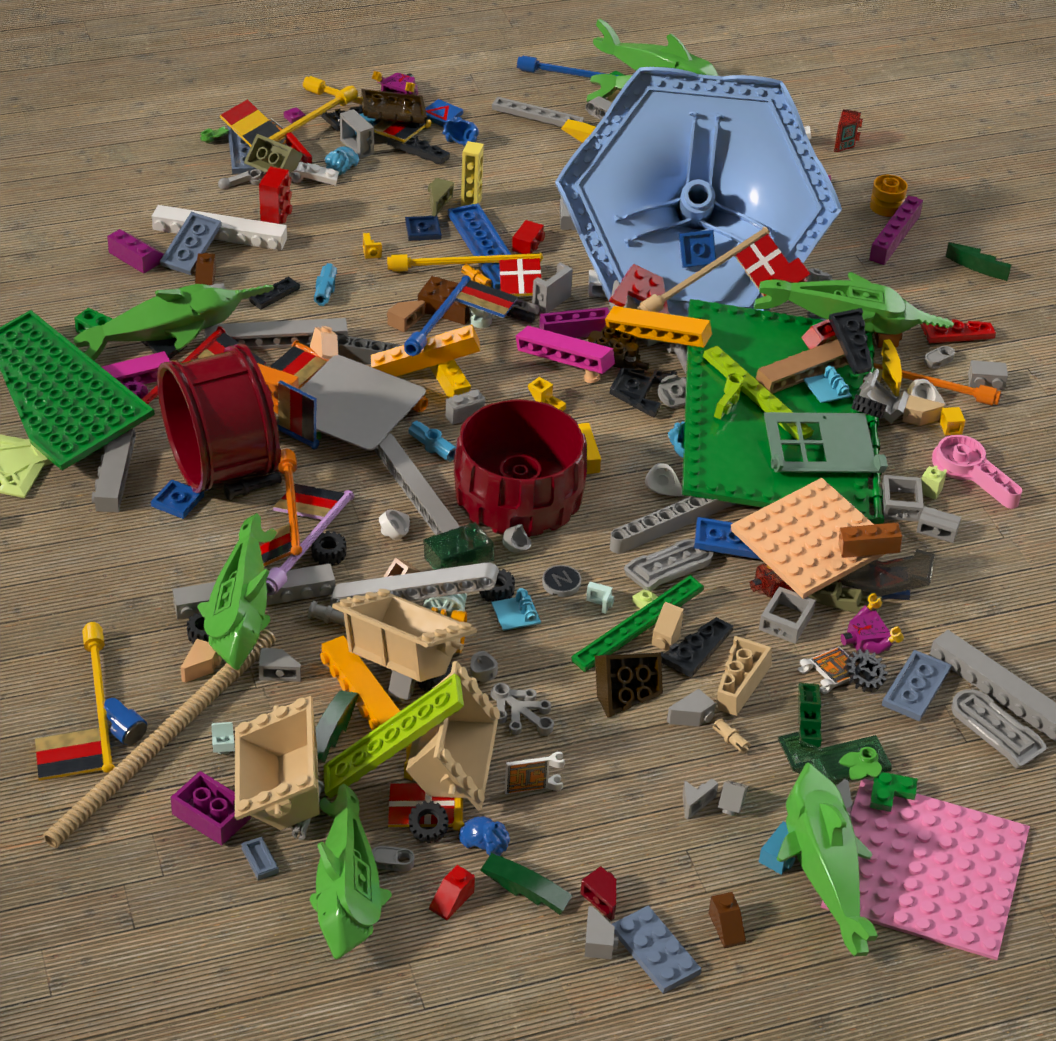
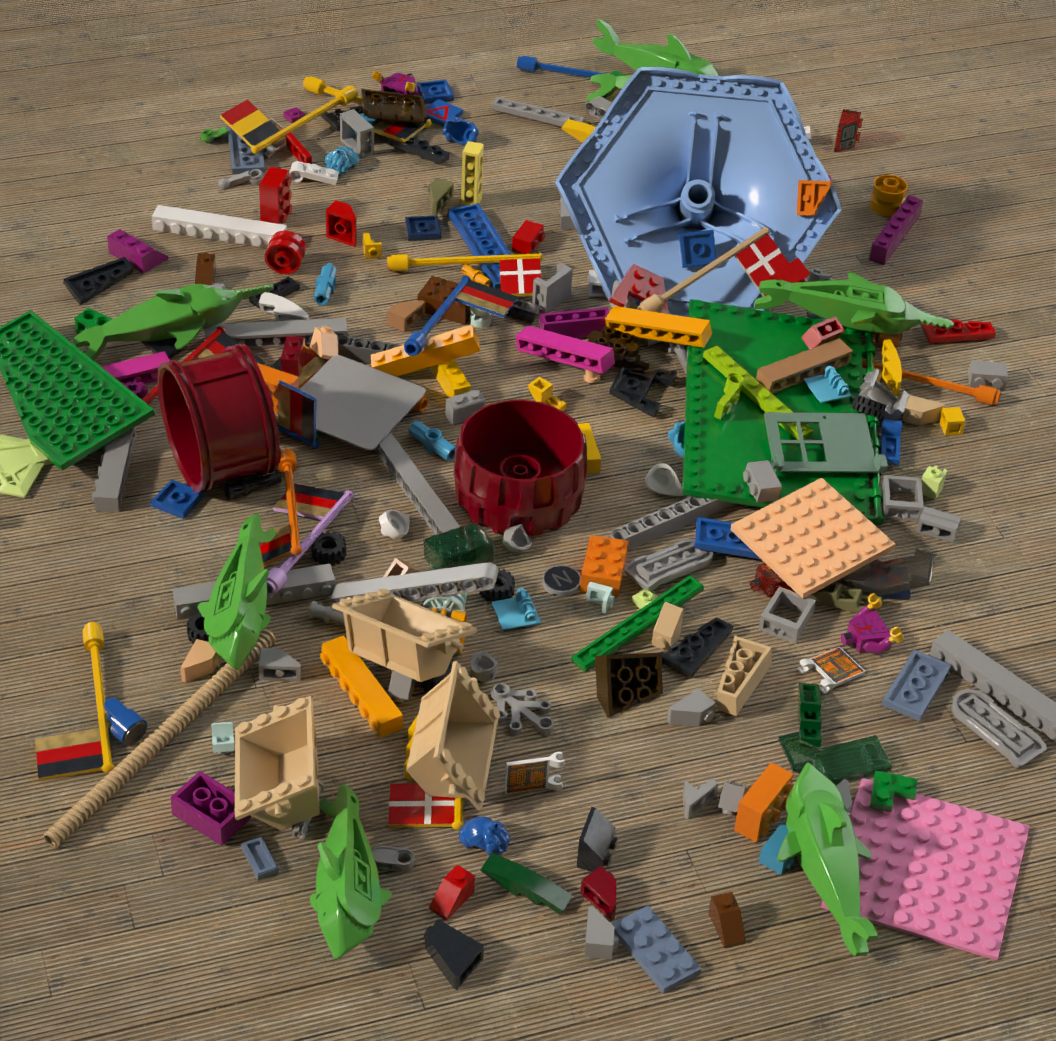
sand blue plate [160,212,222,275] -> none
olive slope [244,134,303,173] -> none
dark green slope [315,691,359,763] -> none
lime plate [324,673,464,798] -> none
black tyre [409,801,448,843] -> none
light grey tile [658,375,686,409] -> none
tan pin [713,719,751,754] -> none
black wing [828,308,872,375] -> none
dark orange brick [838,522,902,558] -> none
bright green plate [839,747,882,781] -> none
black gear [843,649,888,692] -> none
white piece [907,379,946,405] -> none
light grey piece [924,346,955,369] -> none
bright pink beam [932,435,1022,509] -> none
dark green slope [945,242,1012,281] -> none
none -> black wing [63,257,133,305]
none -> white slope [259,292,310,321]
none -> red wheel [264,230,306,275]
none -> dark red brick [280,336,306,377]
none -> red slope [326,200,357,247]
none -> blue tile [417,80,454,104]
none -> black slope [424,919,484,990]
none -> black slope [576,807,618,872]
none -> orange brick [580,535,629,598]
none -> orange brick [734,762,794,842]
none -> light grey brick [743,460,782,502]
none -> orange wing [797,180,833,216]
none -> blue plate [881,419,902,466]

